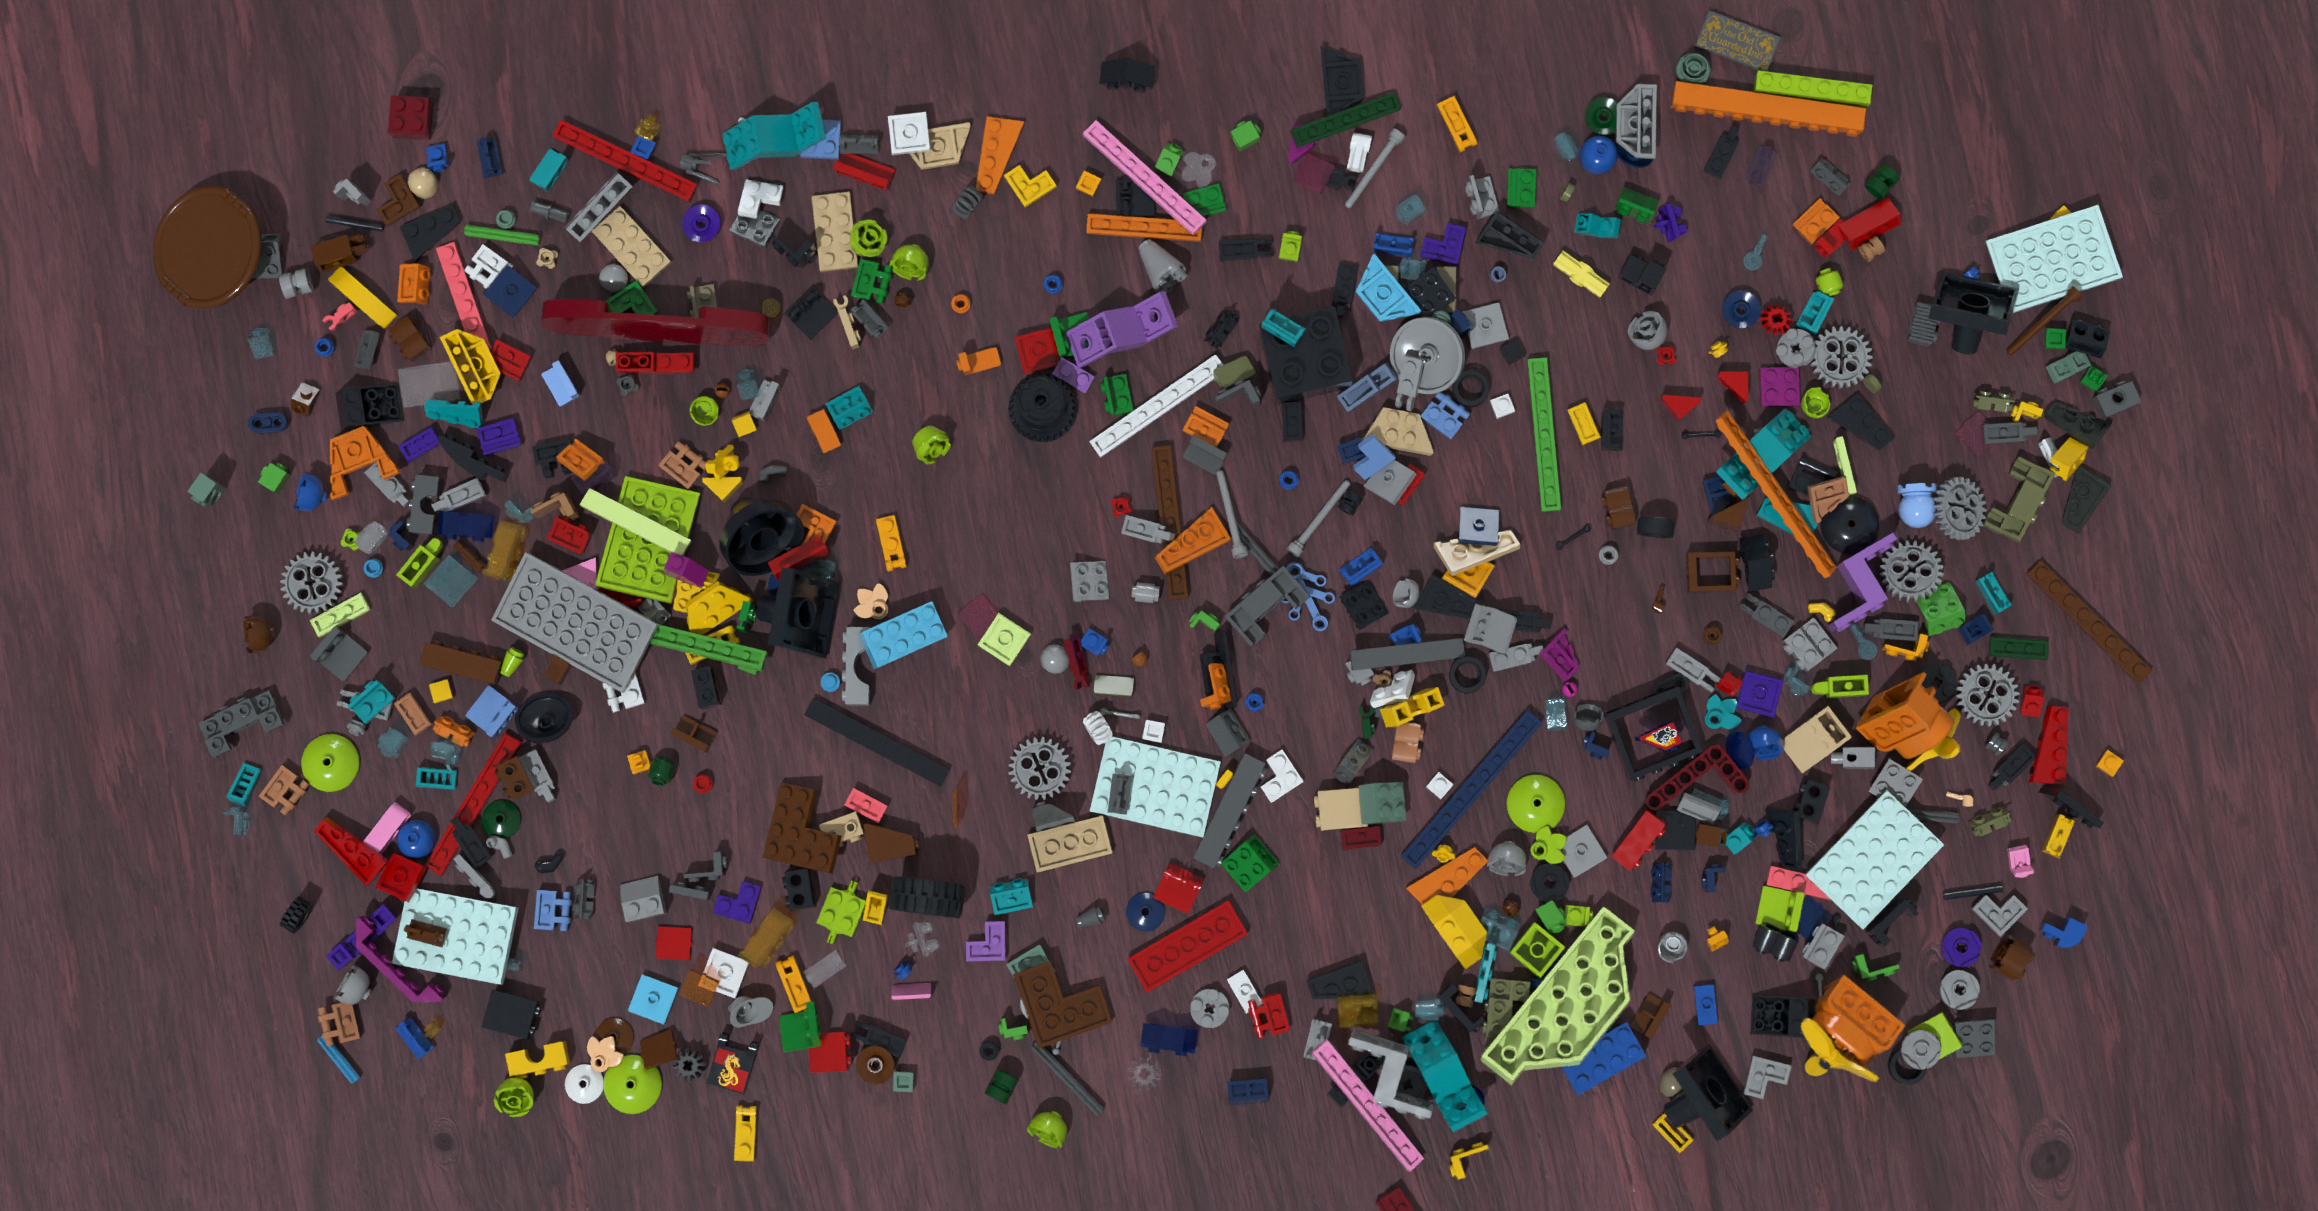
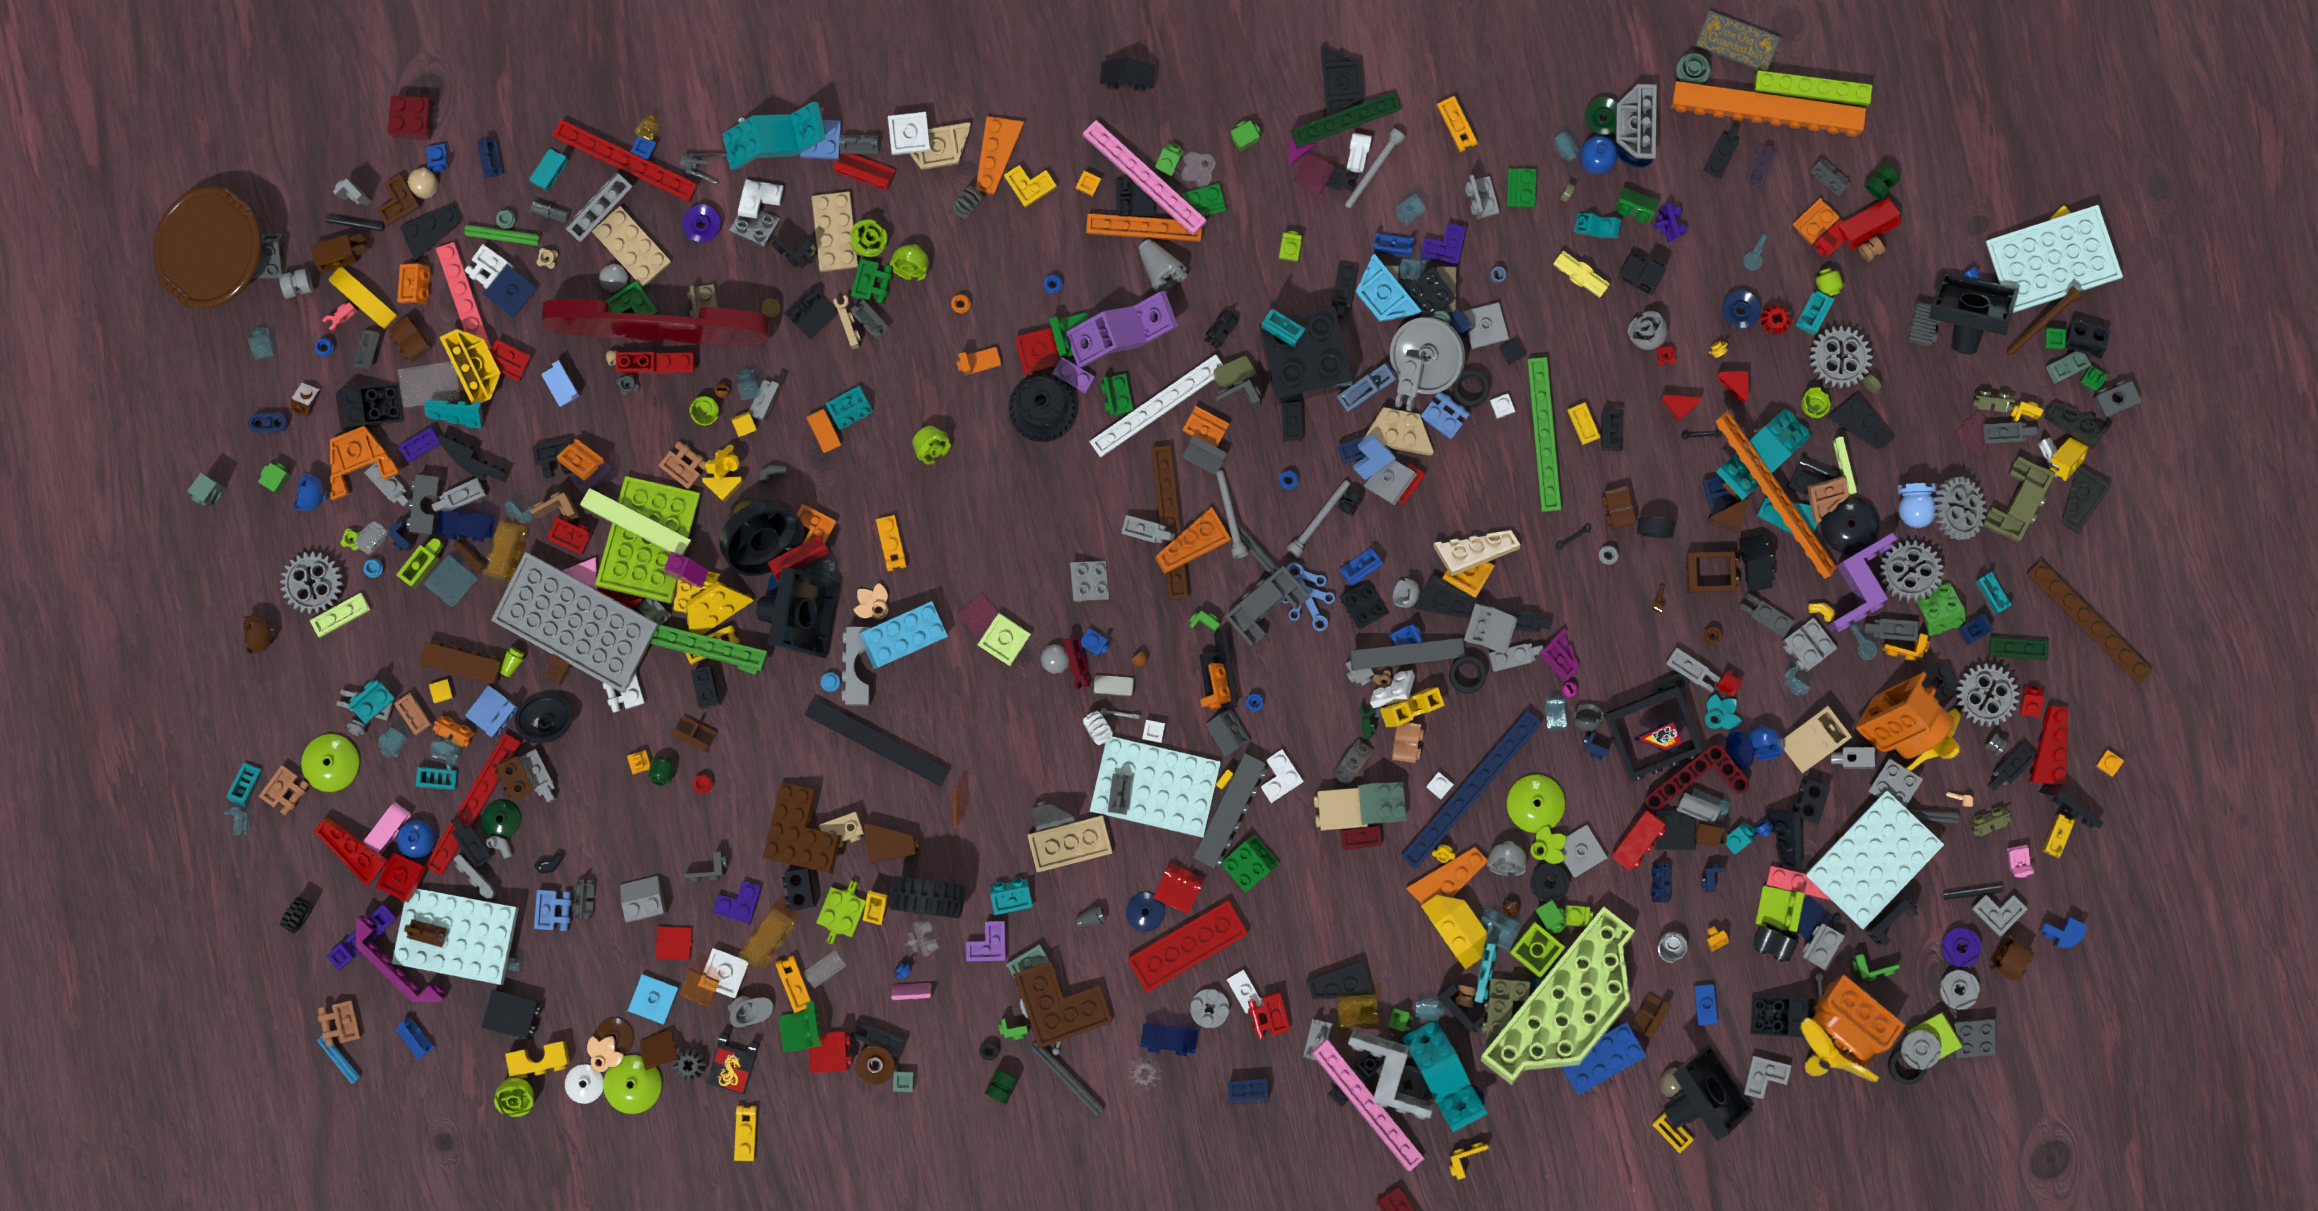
dark grey bracket [198,690,285,758] -> none
dark grey bracket [310,626,368,682] -> none
light grey cylinder [334,965,371,1005] -> none
clear yellow plate [423,1020,441,1039] -> none
dark purple plate [477,418,522,456] -> none
dark grey plate [669,882,711,900] -> none
green plate [736,601,757,634] -> none
coral plate [844,788,888,823] -> none
reddish brown plate [893,293,912,308] -> none
light grey gear [1008,737,1071,800] -> none
lime cylinder [1027,1111,1067,1148] -> none
red plate [1111,496,1132,517] -> none
light grey brick [1132,582,1160,603] -> none
black hinge [1219,239,1273,262] -> none
plate [1458,507,1499,546] -> none
black wedge [1475,210,1545,259] -> none
dark purple plate [1736,670,1784,718] -> none
magenta plate [1759,367,1800,407] -> none
light grey plate [1776,329,1816,368] -> none
lime hinge [1810,675,1869,698] -> none

